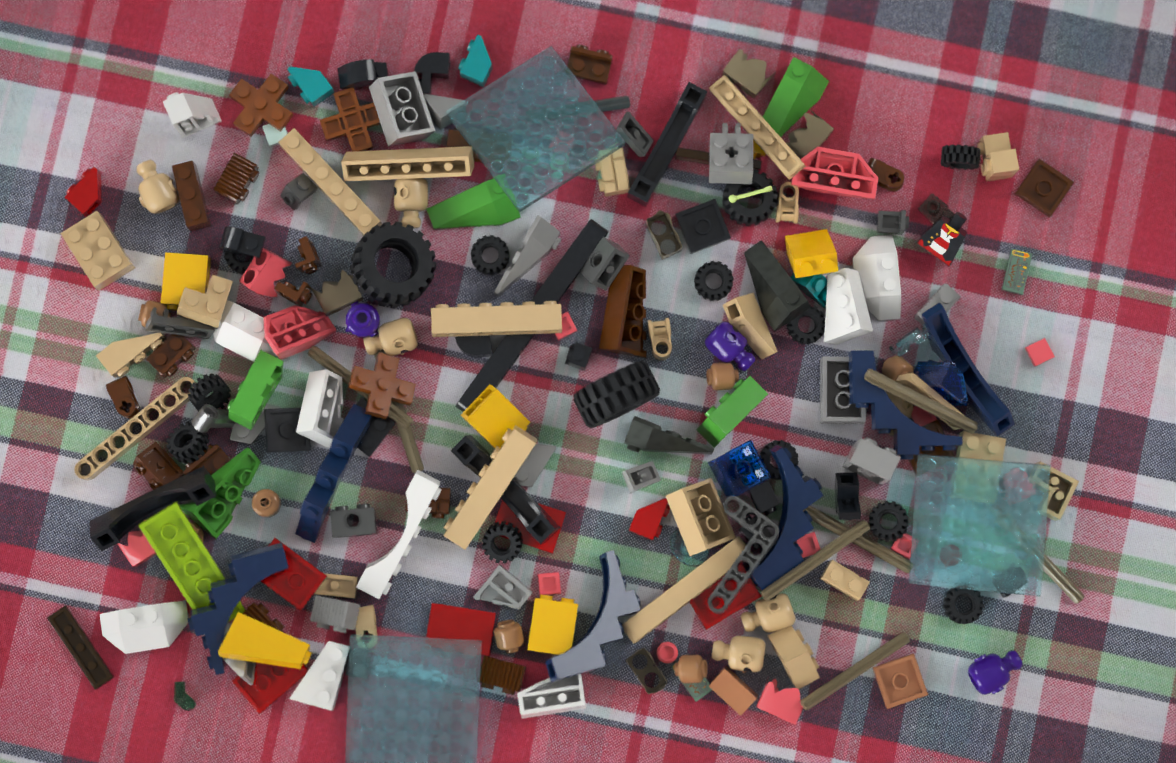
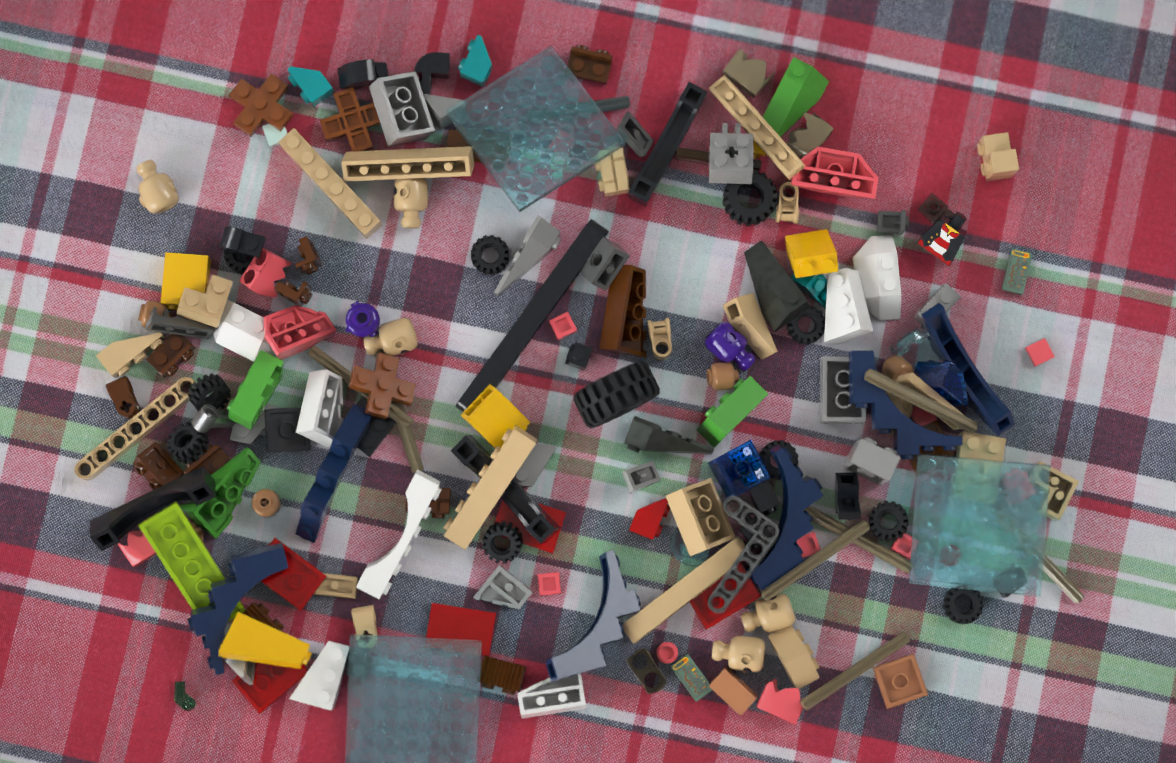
dark brown tile [47,605,114,690] -> none
tan brick [60,211,135,291] -> none
red slope [65,167,102,217] -> none
white wedge [100,600,189,654] -> none
white wedge [163,92,222,138] -> none
reddish brown brick [172,160,211,231] -> none
reddish brown brick [213,153,260,204] -> none
dark grey bracket [280,173,318,210] -> none
dark tan piece [310,270,364,316] -> none
light grey brick [310,595,360,633] -> none
dark grey brick [330,504,377,538] -> none
black tyre [350,222,436,308] -> none
bright green wedge [426,174,521,229] -> none
tan brick [431,301,562,337] -> none
black brick [455,335,492,358] -> none
medium nougat head [494,619,524,653] -> none
yellow brick [528,595,578,655] -> none
dark tan piece [645,210,682,260] -> none
medium nougat head [674,655,707,683] -> none
black plate [675,199,731,254] -> none
black tyre [694,261,734,301] -> none
yellowish green hinge [729,186,773,203] -> none
tan brick [819,560,870,601] -> none
reddish brown piece [868,158,904,192] -> none
black tyre [941,145,981,170] -> none
dark purple piece [968,650,1023,695] -> none
reddish brown tile [1015,159,1074,218] -> none

